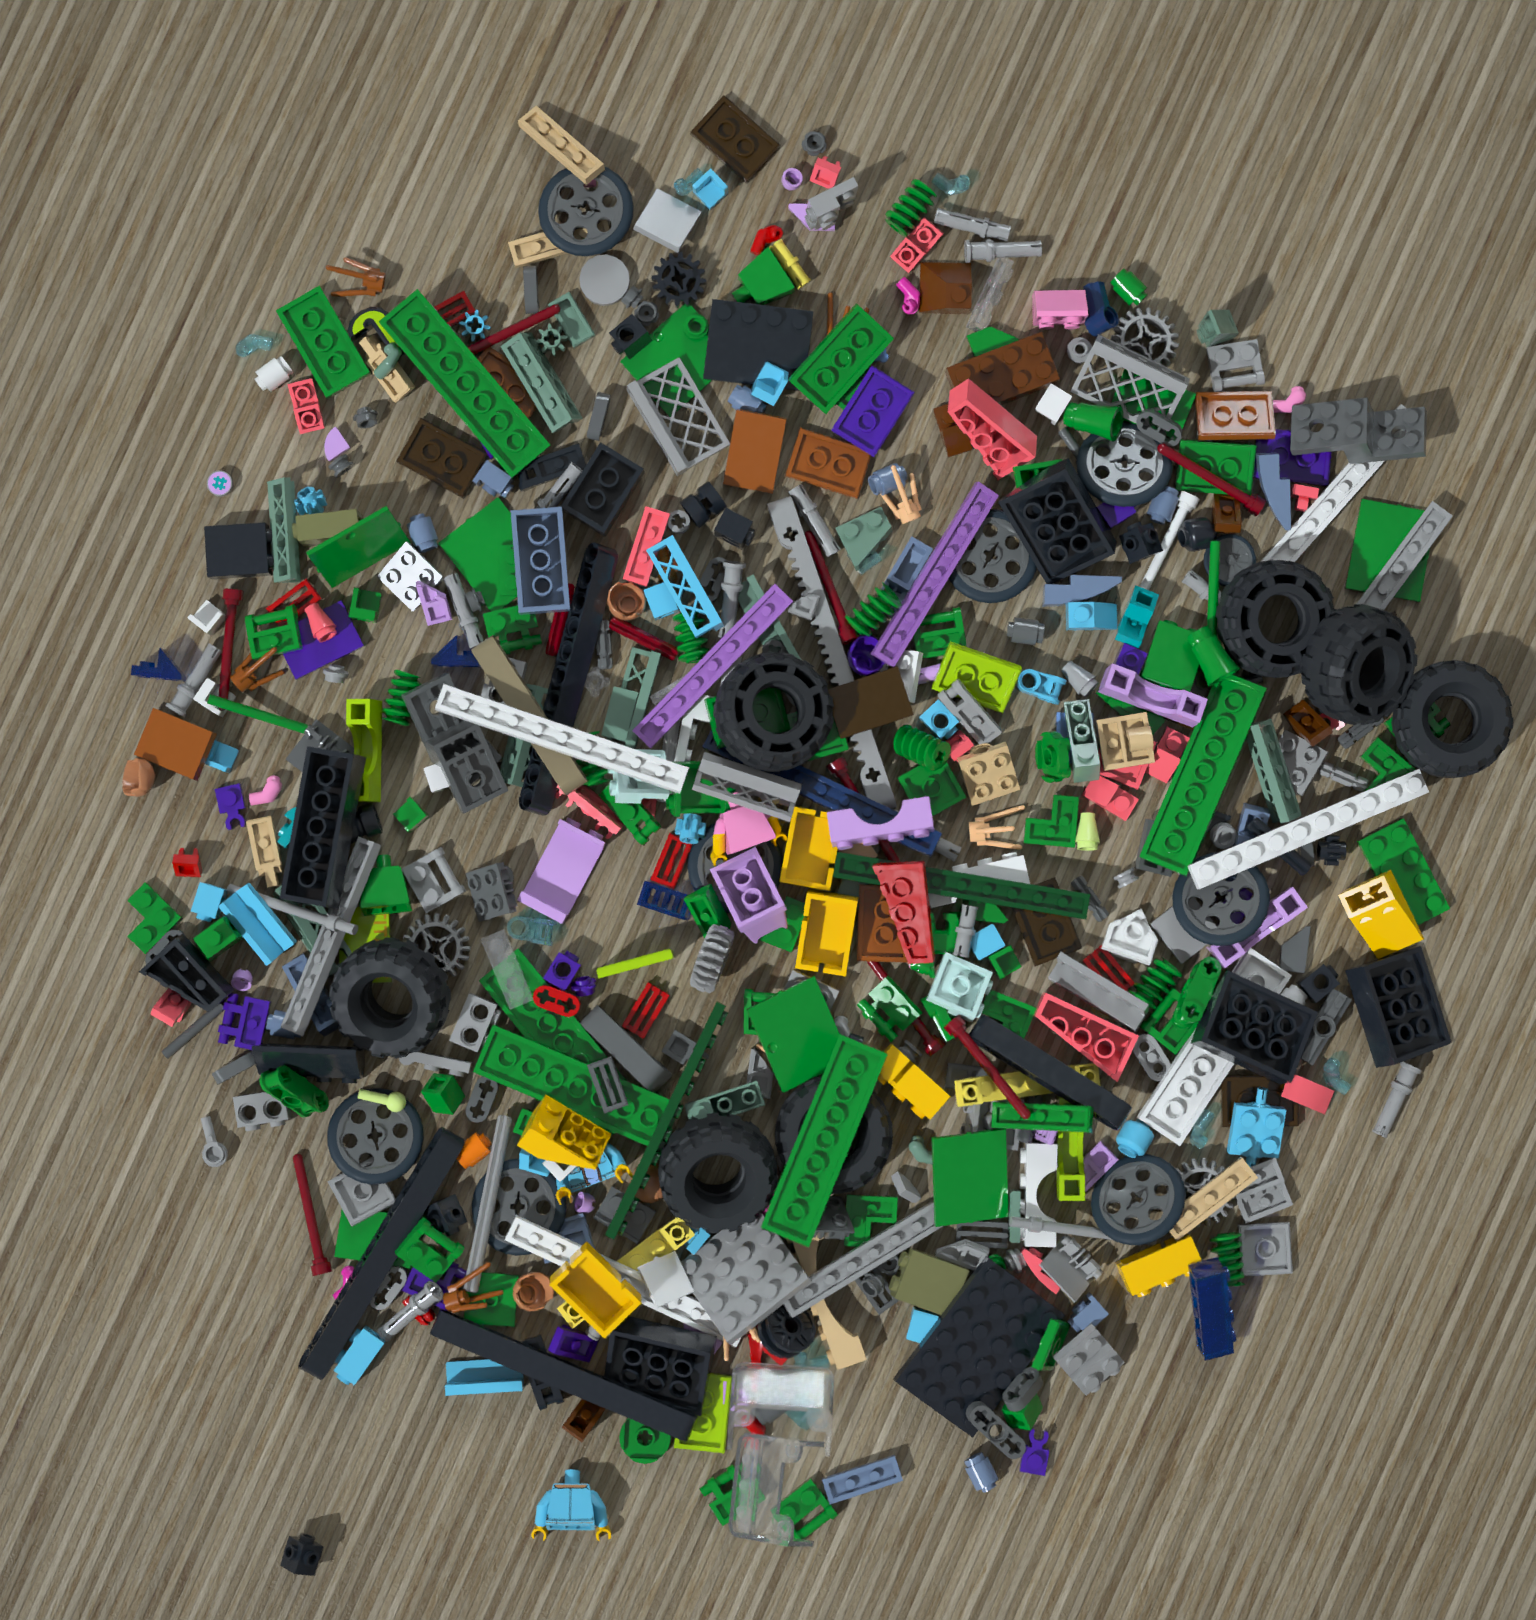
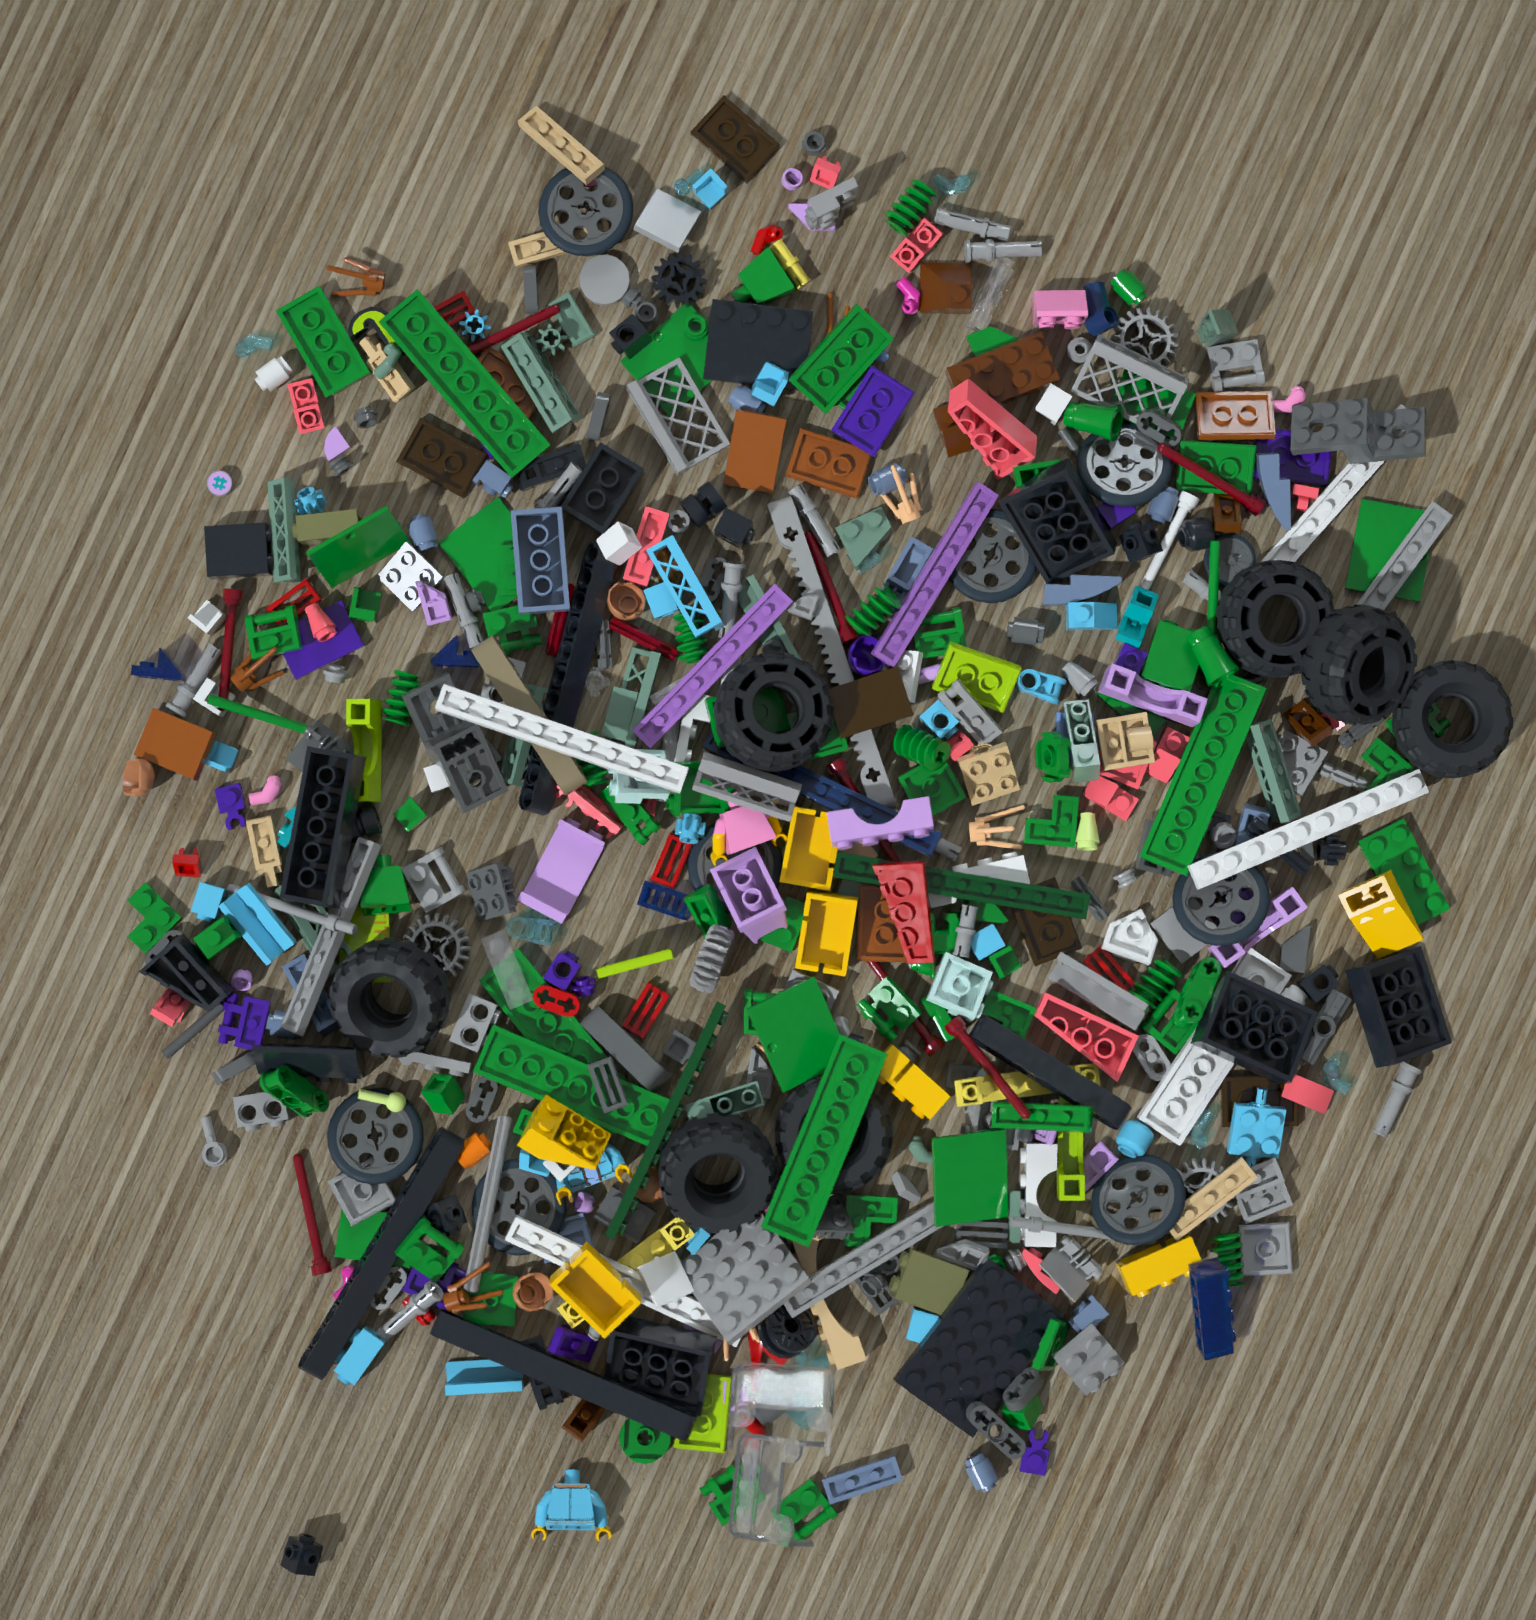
none -> white panel [596,522,642,565]

